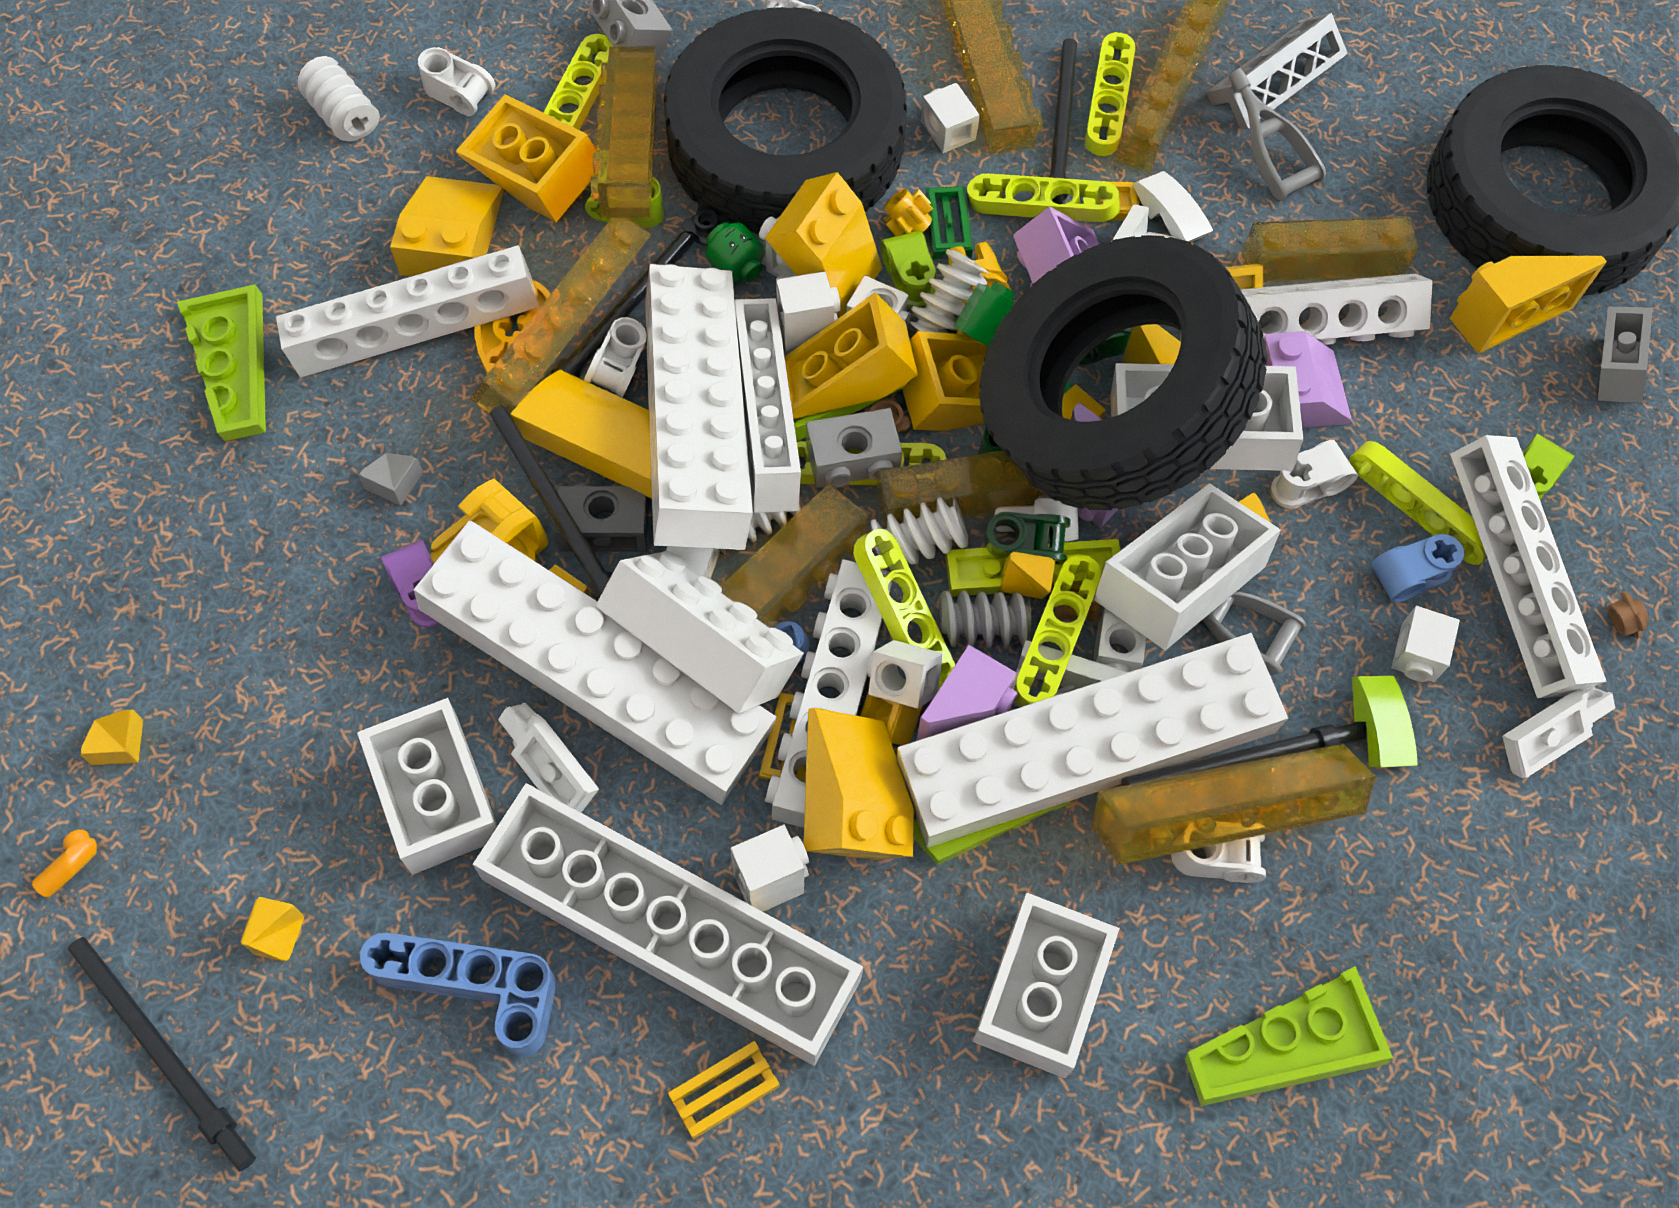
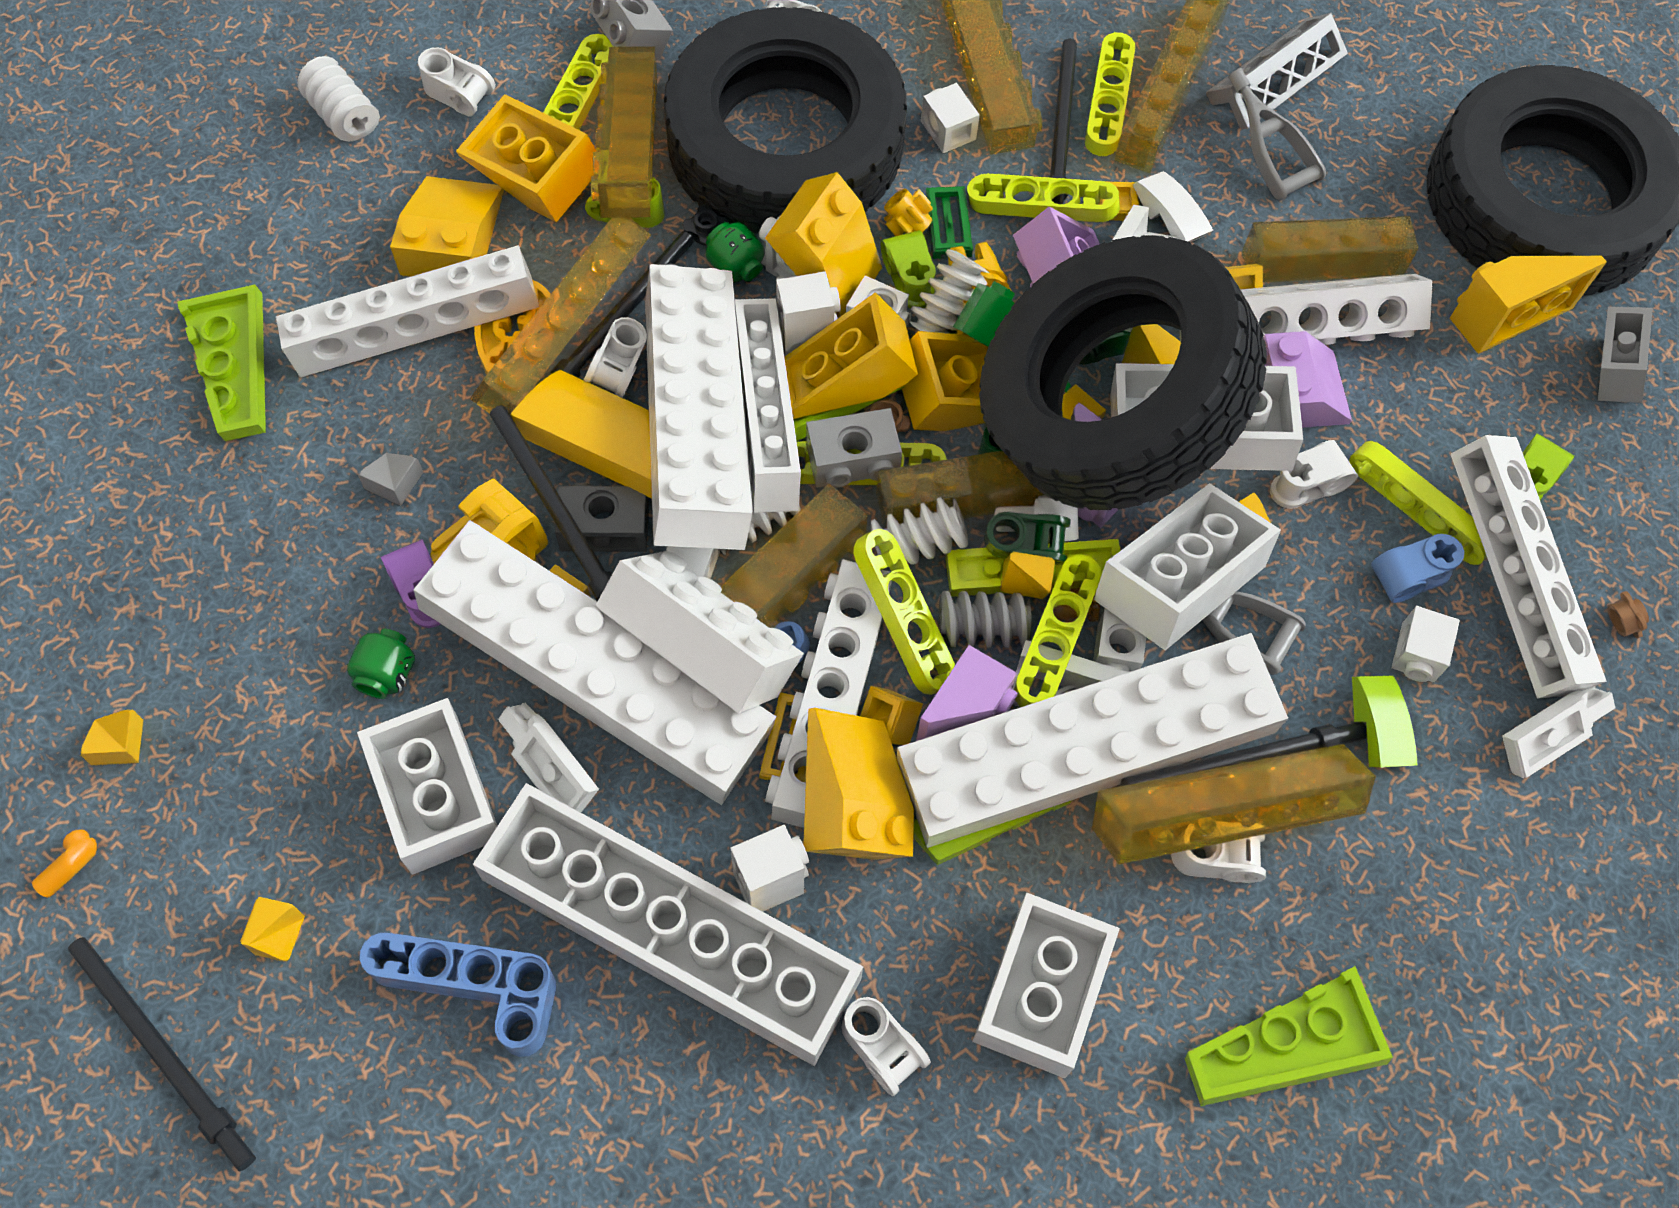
yellow tile [668,1041,780,1140] -> none
white brick [867,640,943,709] -> none
none -> green head [347,628,415,699]
none -> white piece [842,997,931,1096]

